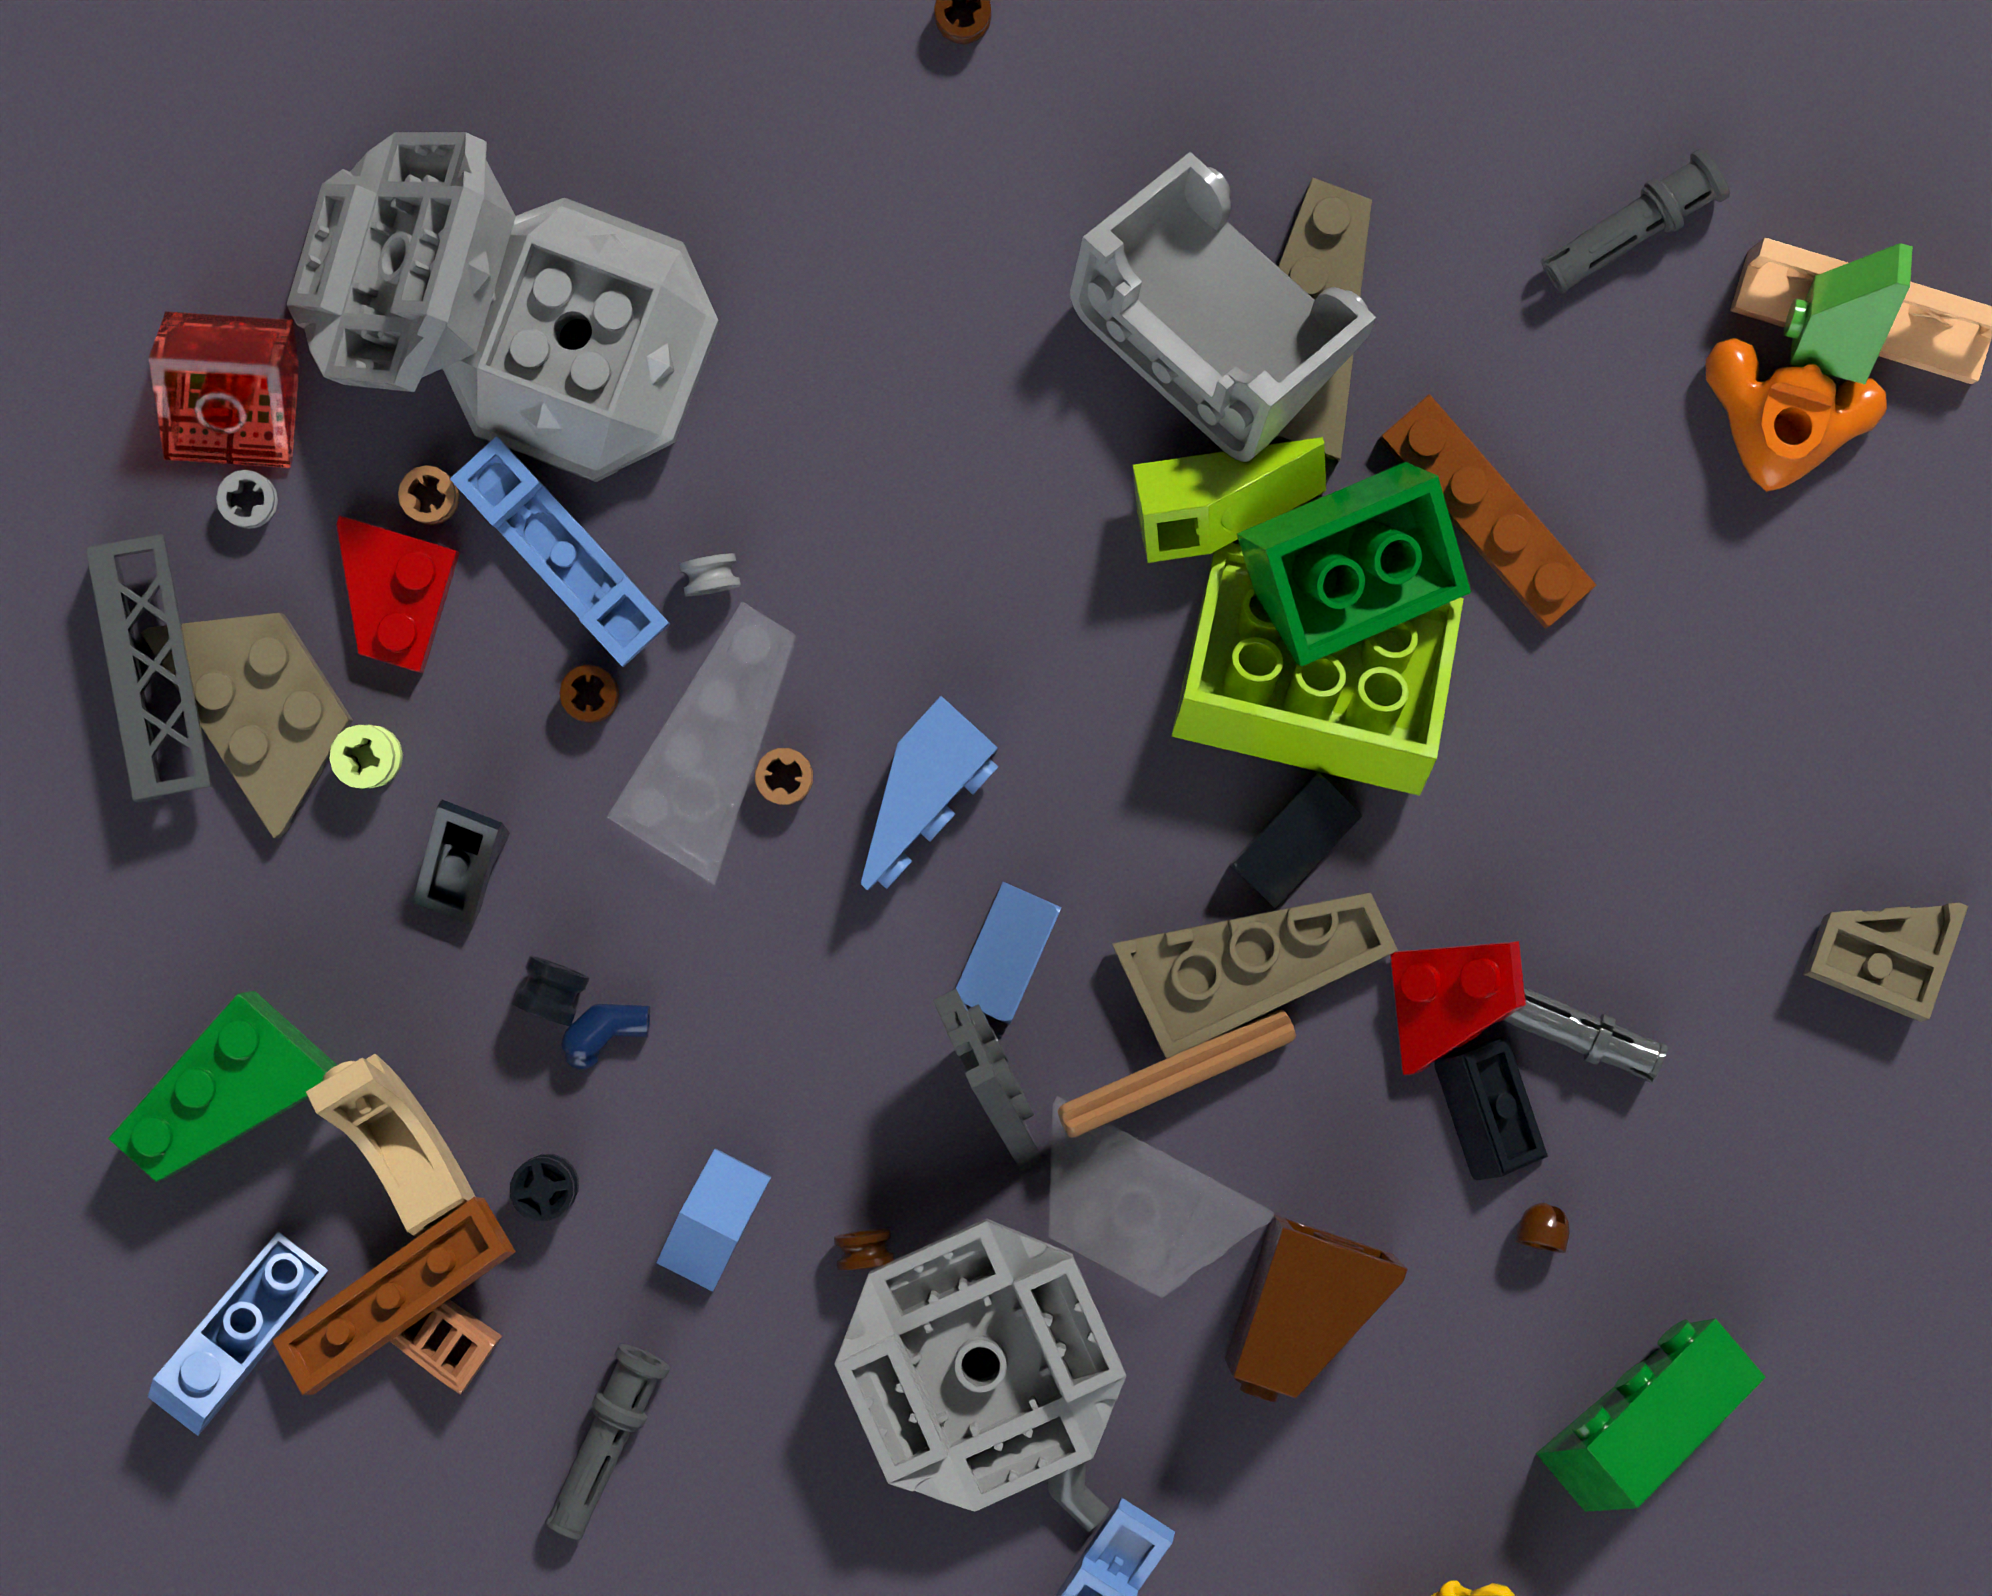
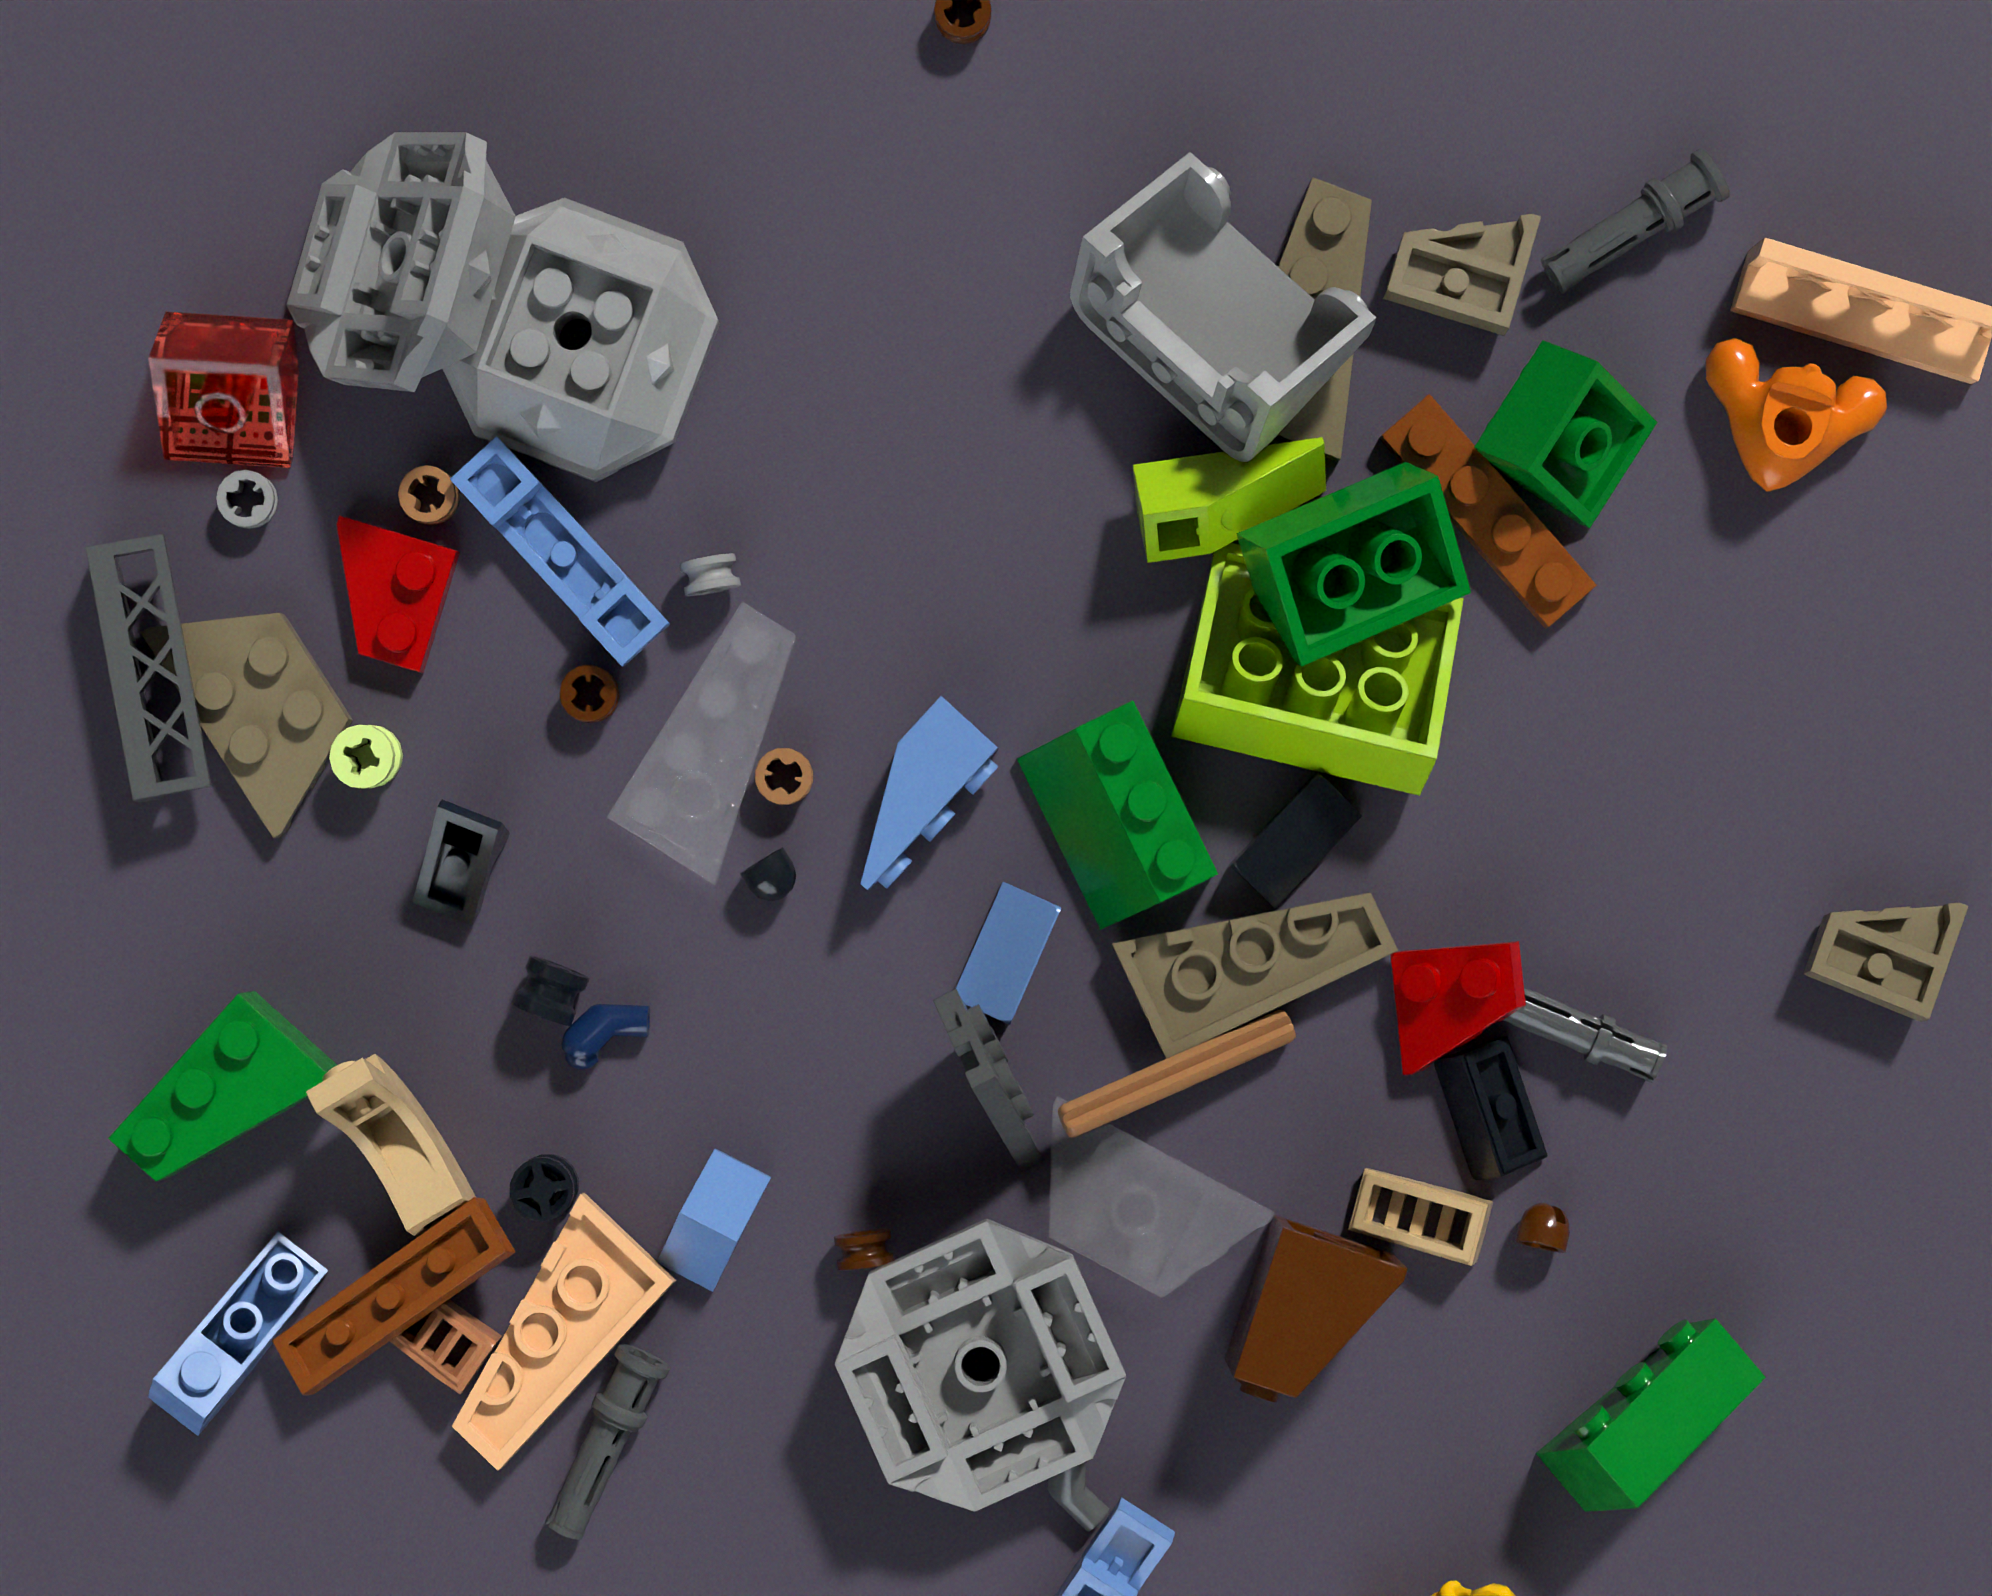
bright green slope [1784,243,1913,384] -> none
none -> light nougat wing [452,1193,676,1471]
none -> black hinge [740,847,796,901]
none -> green slope [1017,700,1218,930]
none -> tan slope [1348,1168,1493,1266]
none -> dark tan wing [1383,214,1541,336]
none -> green slope [1474,340,1658,529]

